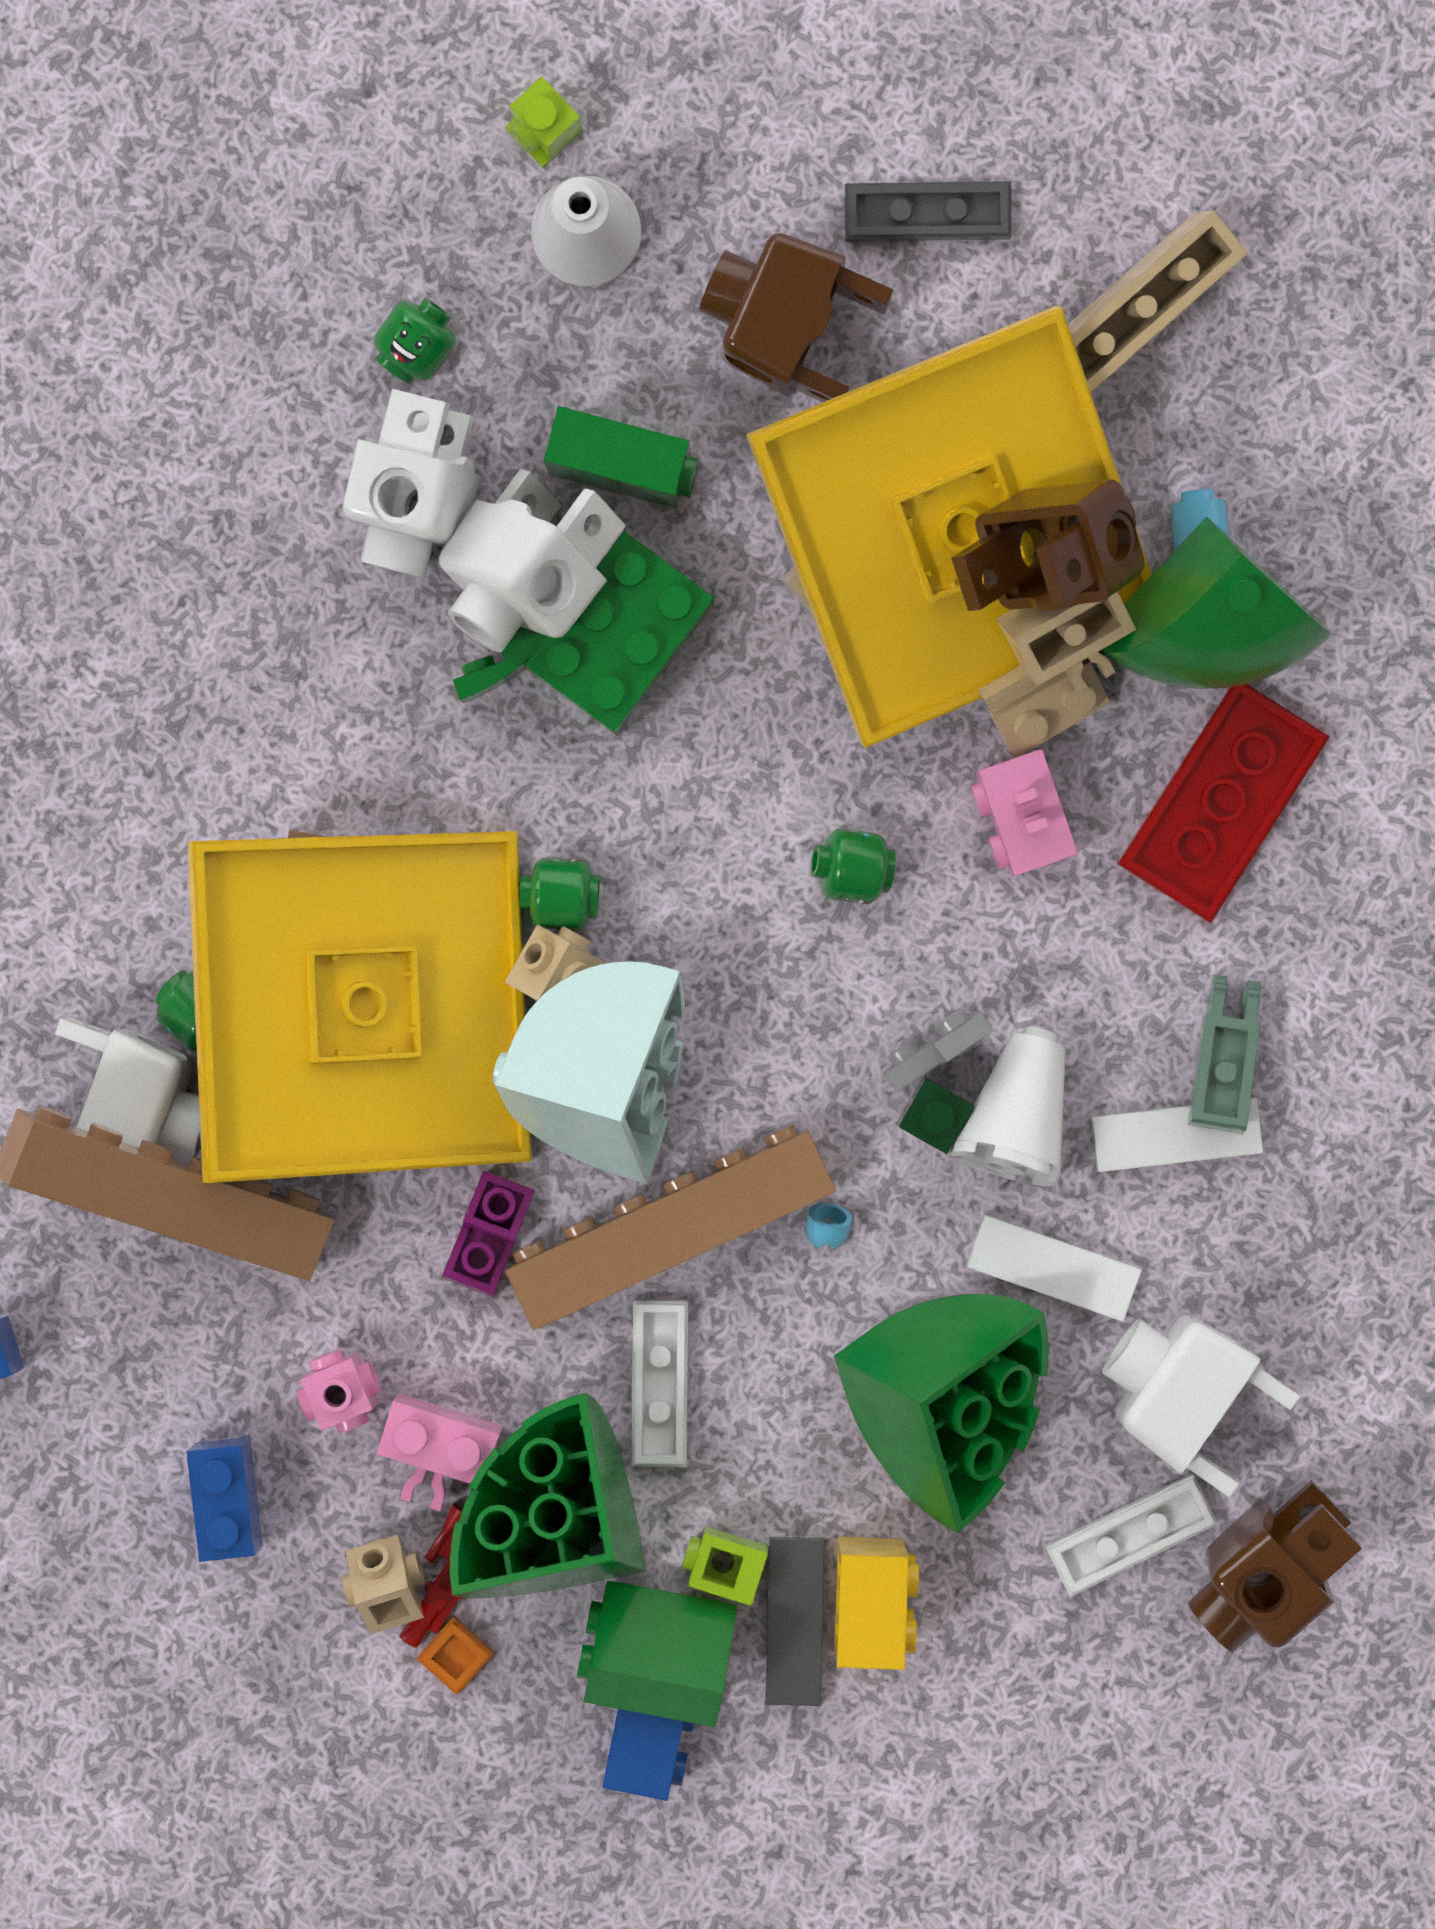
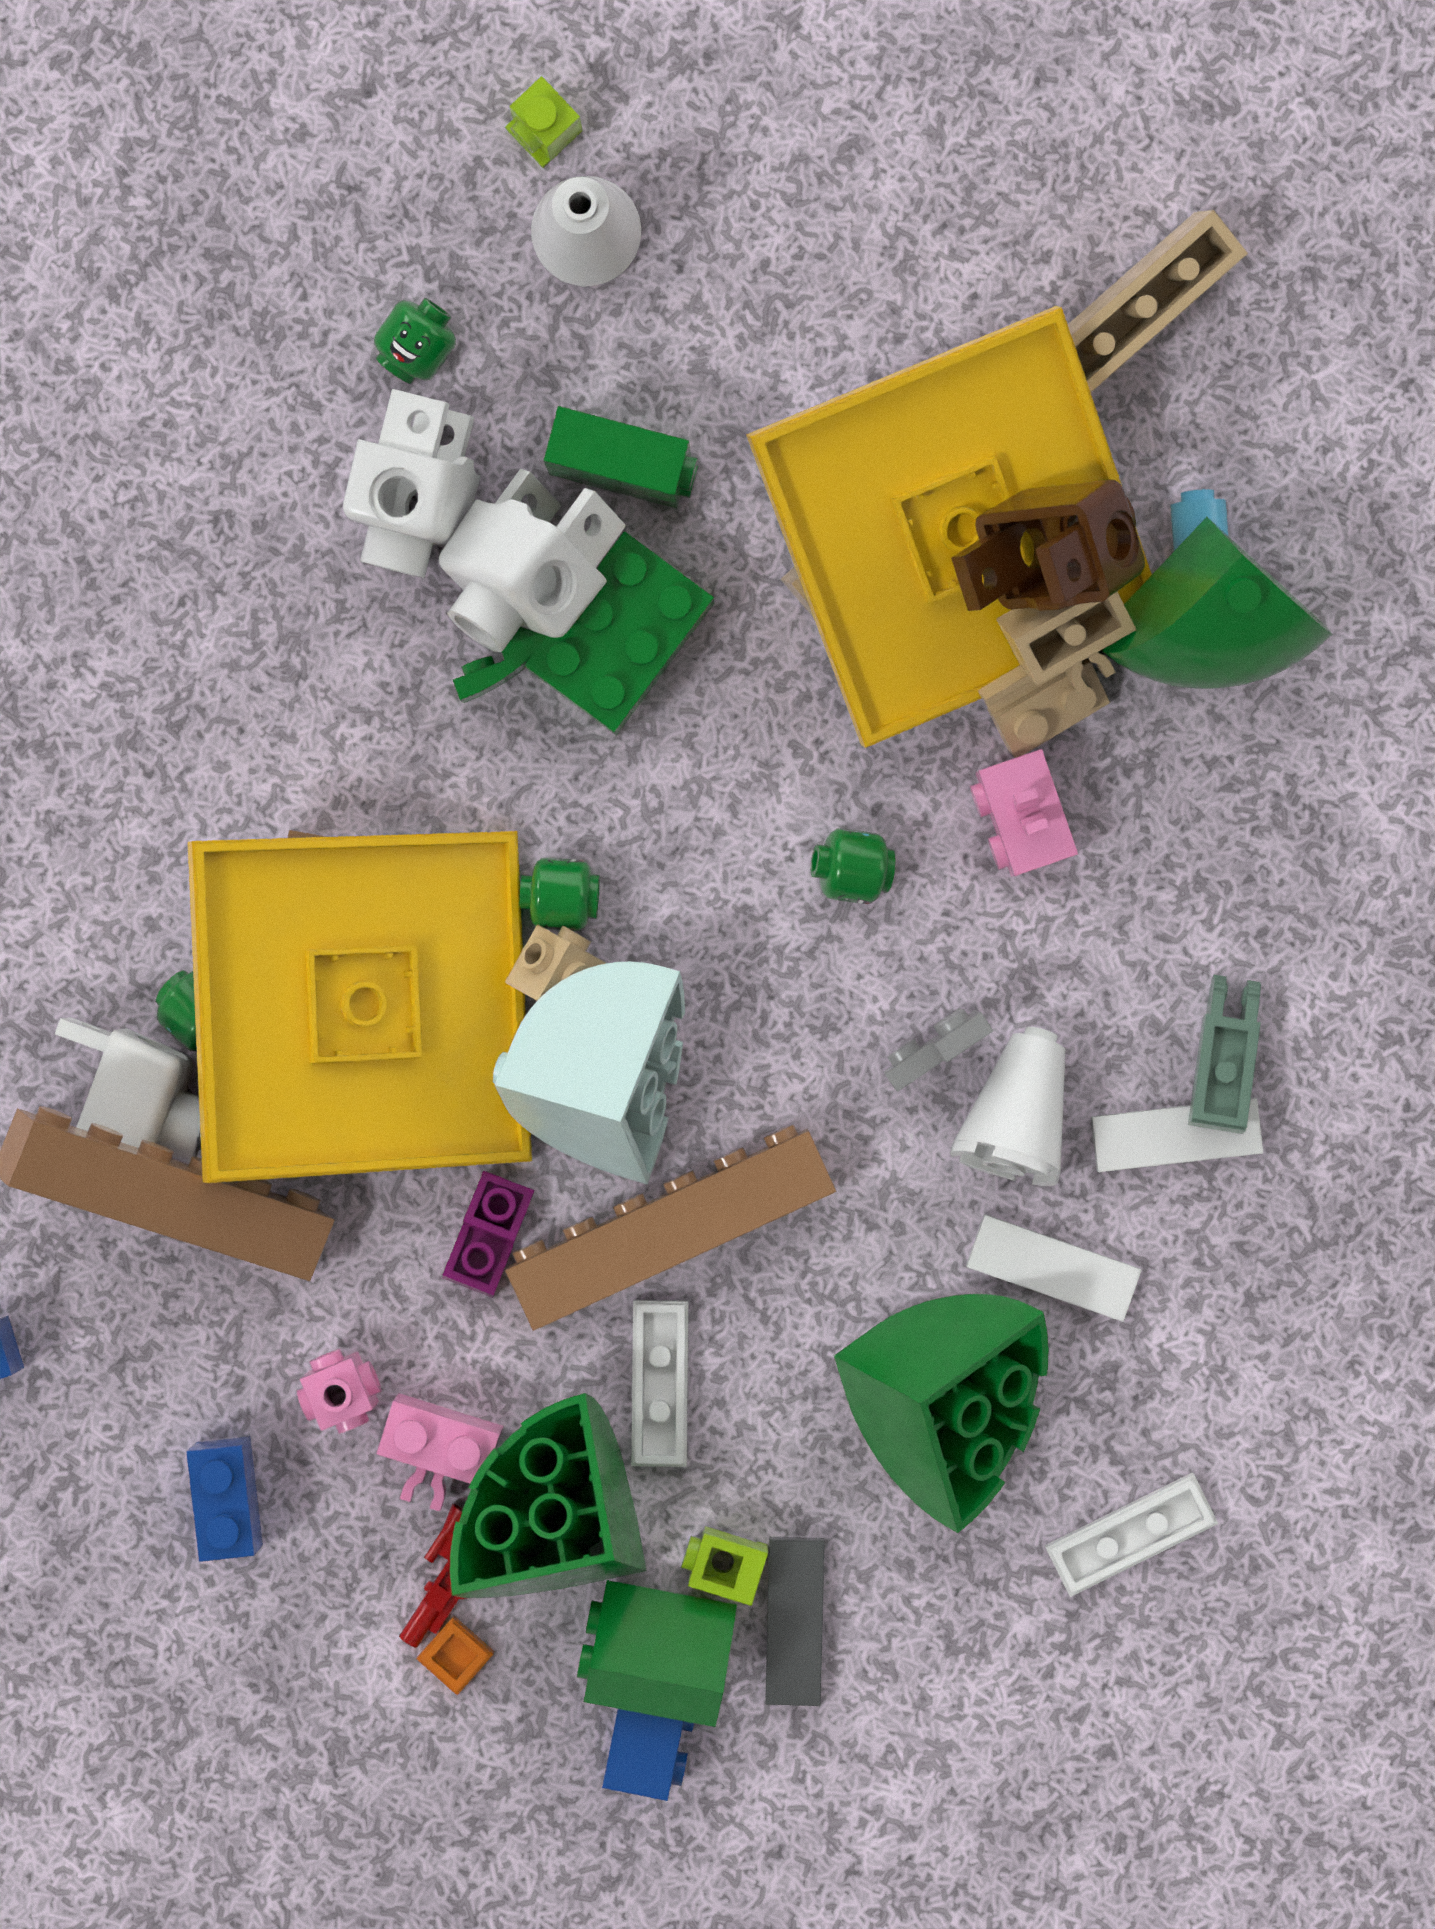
tan brick [342,1534,426,1634] -> none
reddish brown piece [699,233,894,402] -> none
medium azure hinge [806,1203,852,1250] -> none
yellow brick [834,1536,919,1670] -> none
dark grey tile [845,181,1012,242] -> none
dark green brick [896,1076,974,1154] -> none
white piece [1102,1315,1300,1498] -> none
red tile [1117,684,1330,923] -> none
reddish brown piece [1188,1480,1362,1653] -> none

